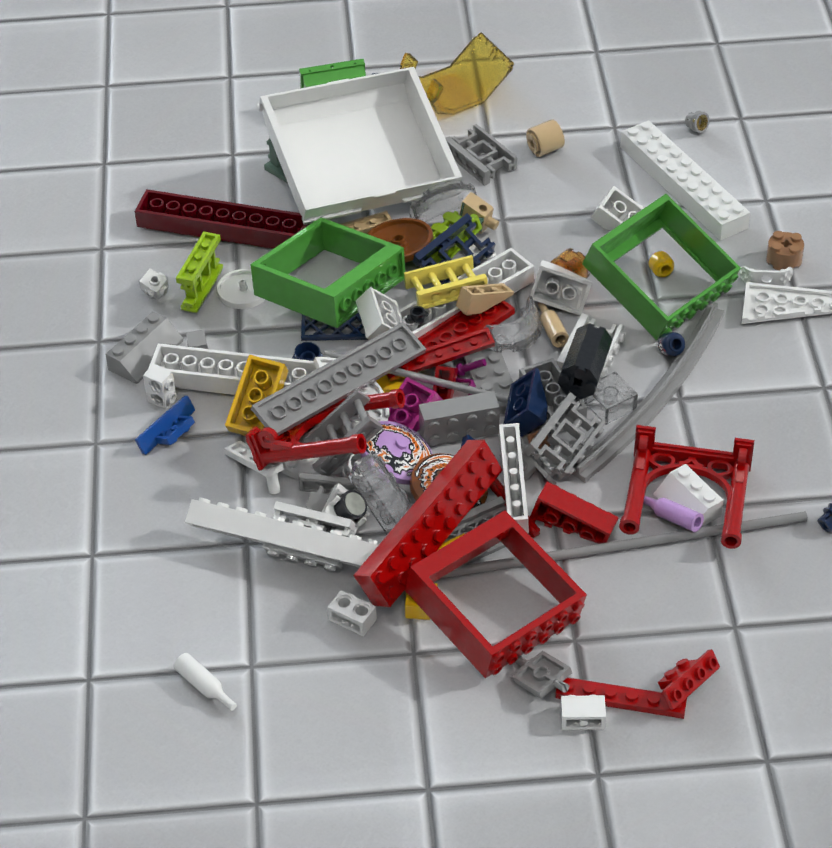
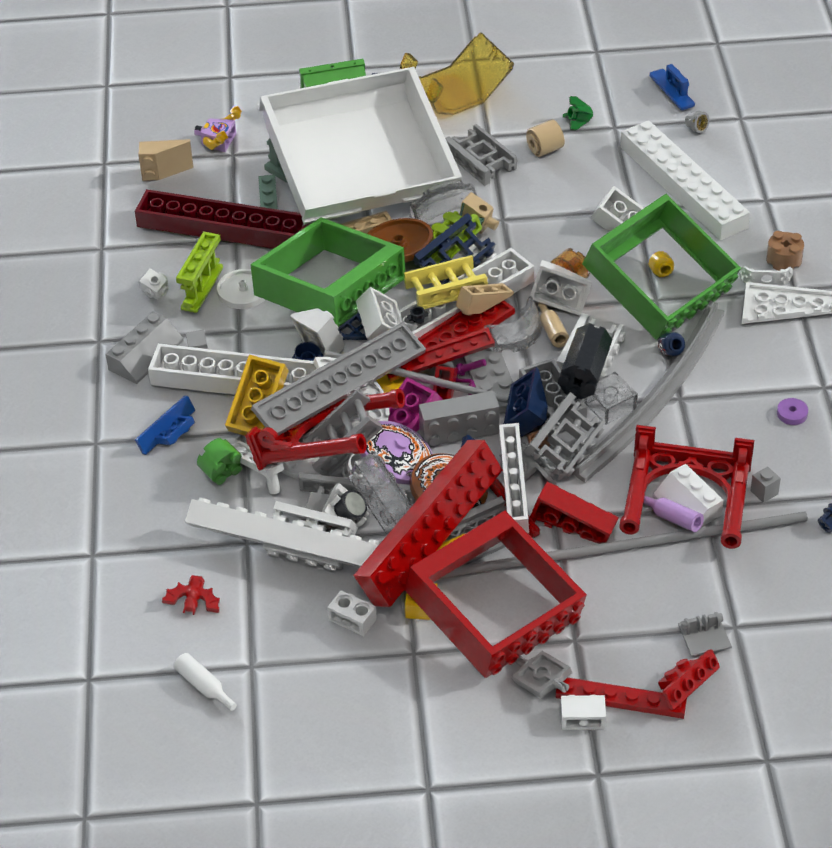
white brick [143,364,177,409] -> none
none -> tan slope [138,139,193,181]
none -> red animal [162,575,220,615]
none -> torso [194,106,242,152]
none -> bright green brick [197,438,242,485]
none -> sand green plate [258,175,278,210]
none -> white slope [290,308,345,355]
none -> green brick [563,96,593,130]
none -> blue bracket [649,64,695,110]
none -> light grey hinge [678,612,732,656]
none -> light grey brick [750,467,781,503]
none -> medium lavender piece [777,398,808,425]

